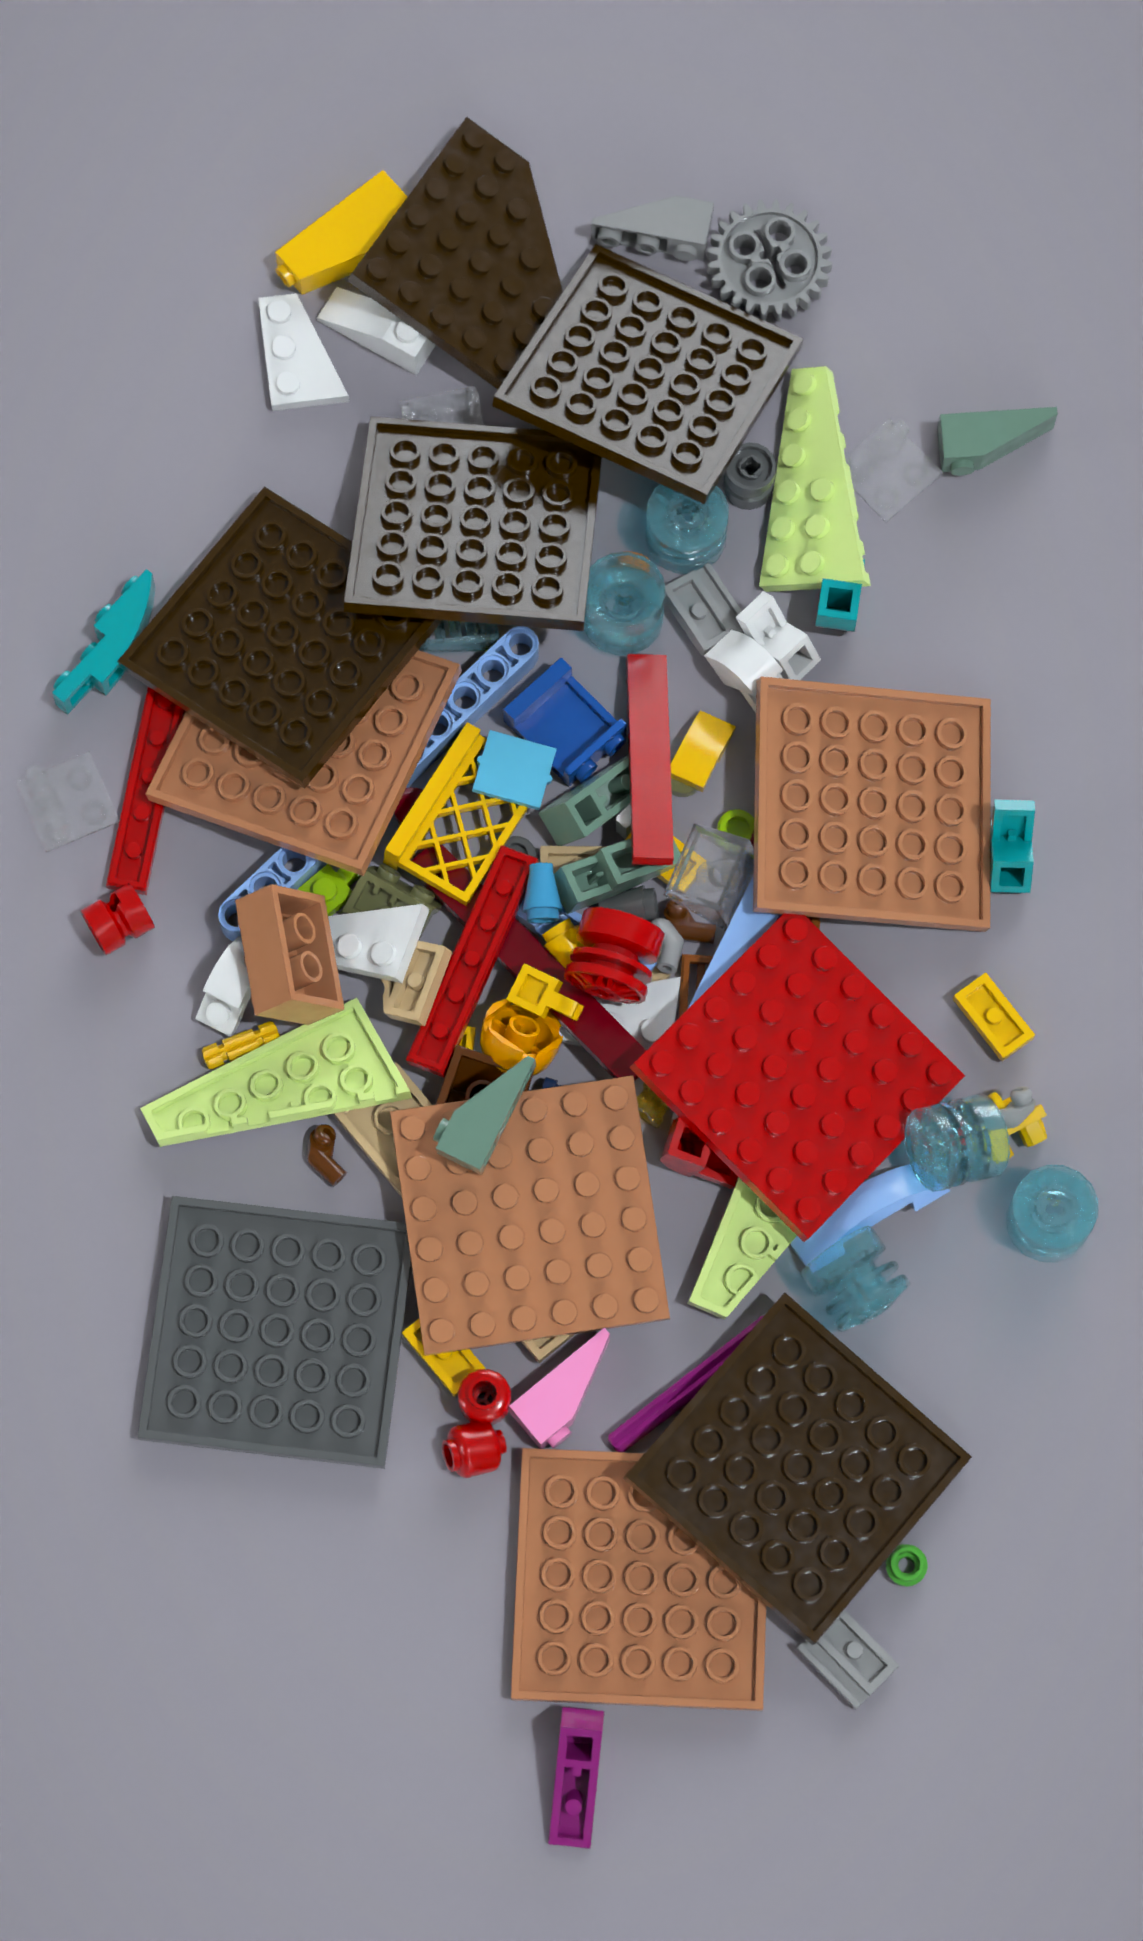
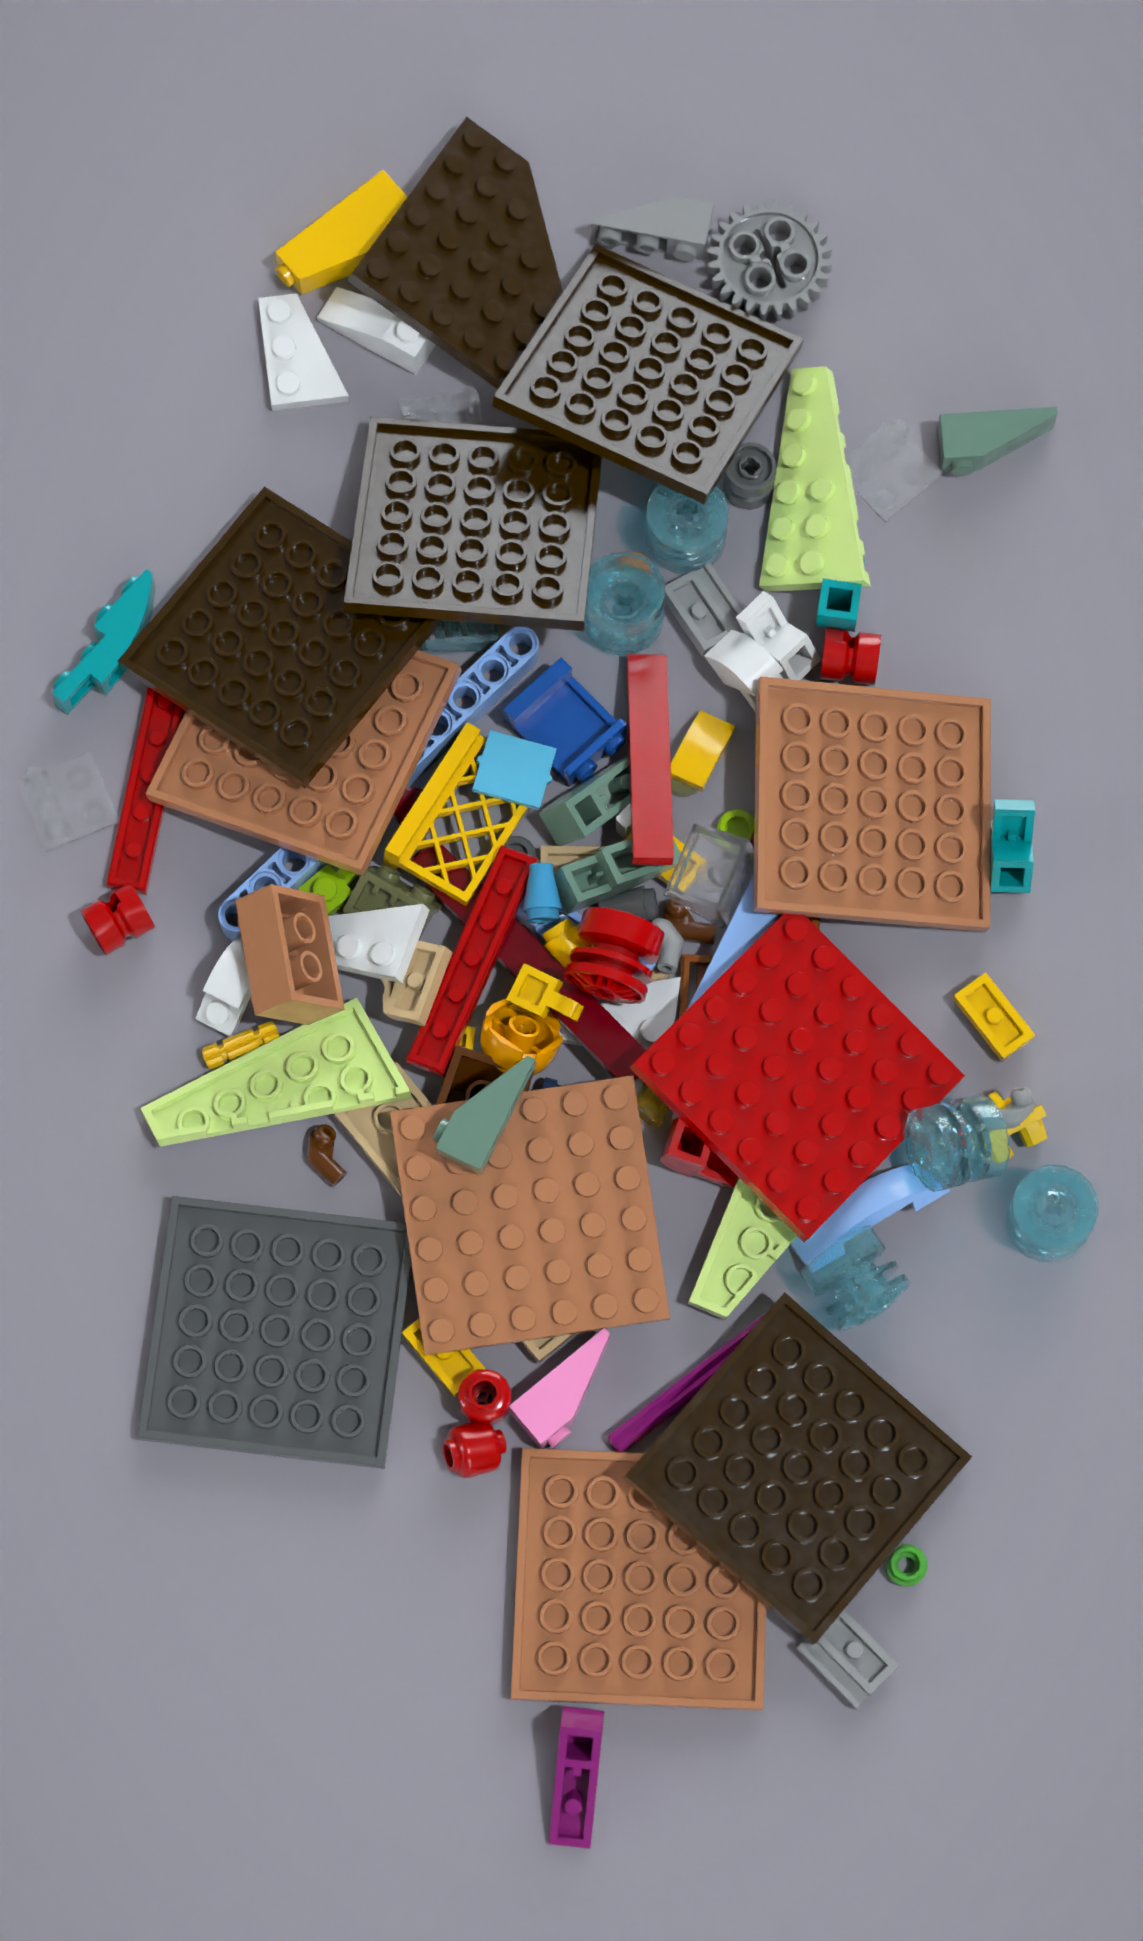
none -> red wheel [820,628,881,685]

